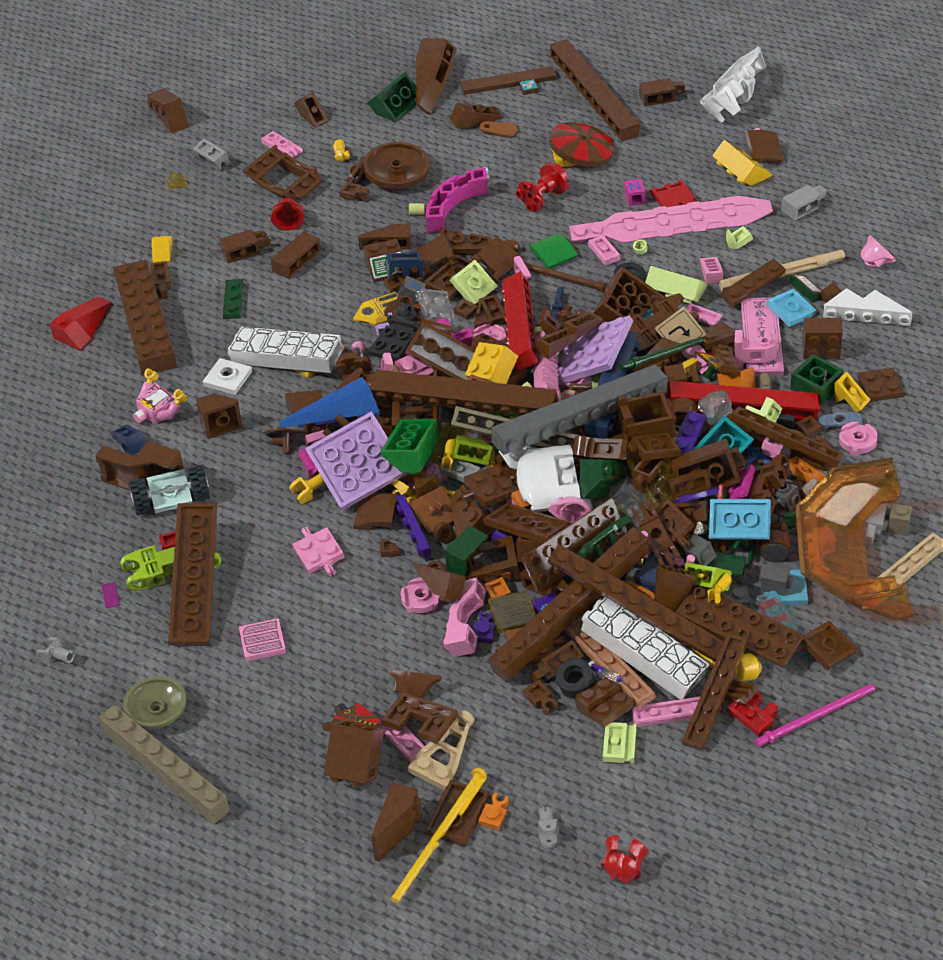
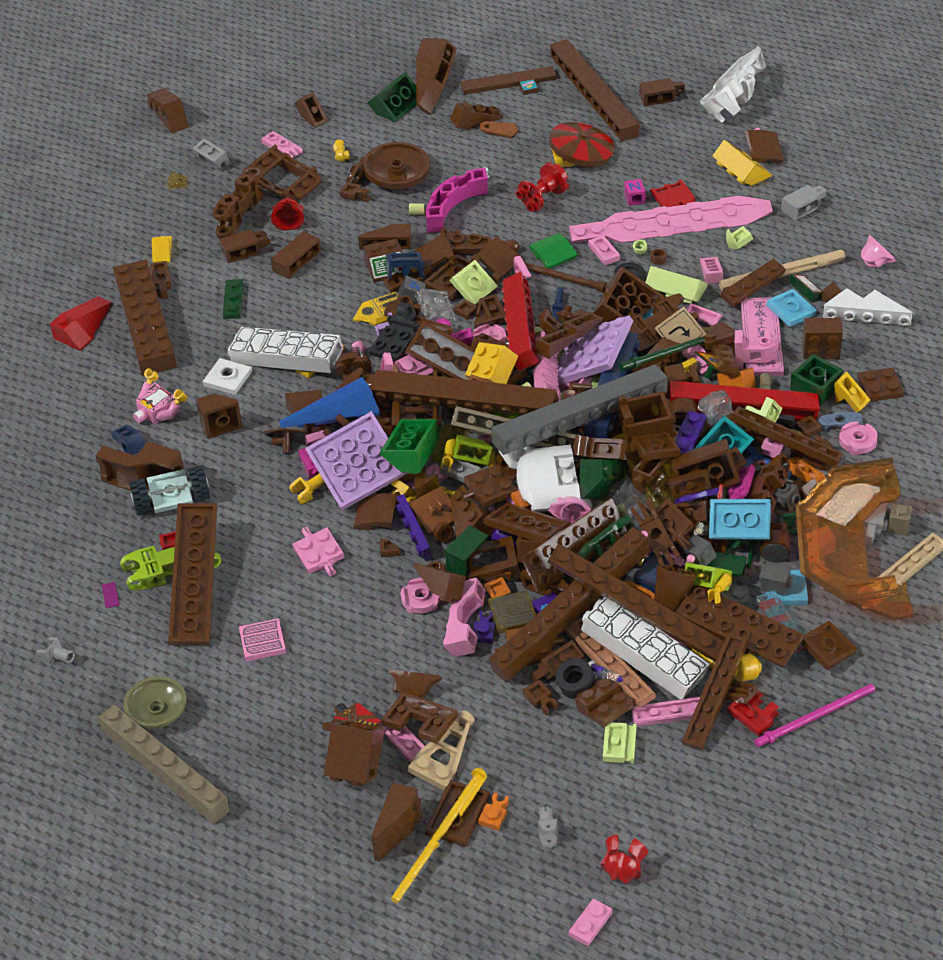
none -> reddish brown piece [213,168,264,238]
none -> bright pink plate [569,898,612,946]
none -> reddish brown tile [650,249,667,265]

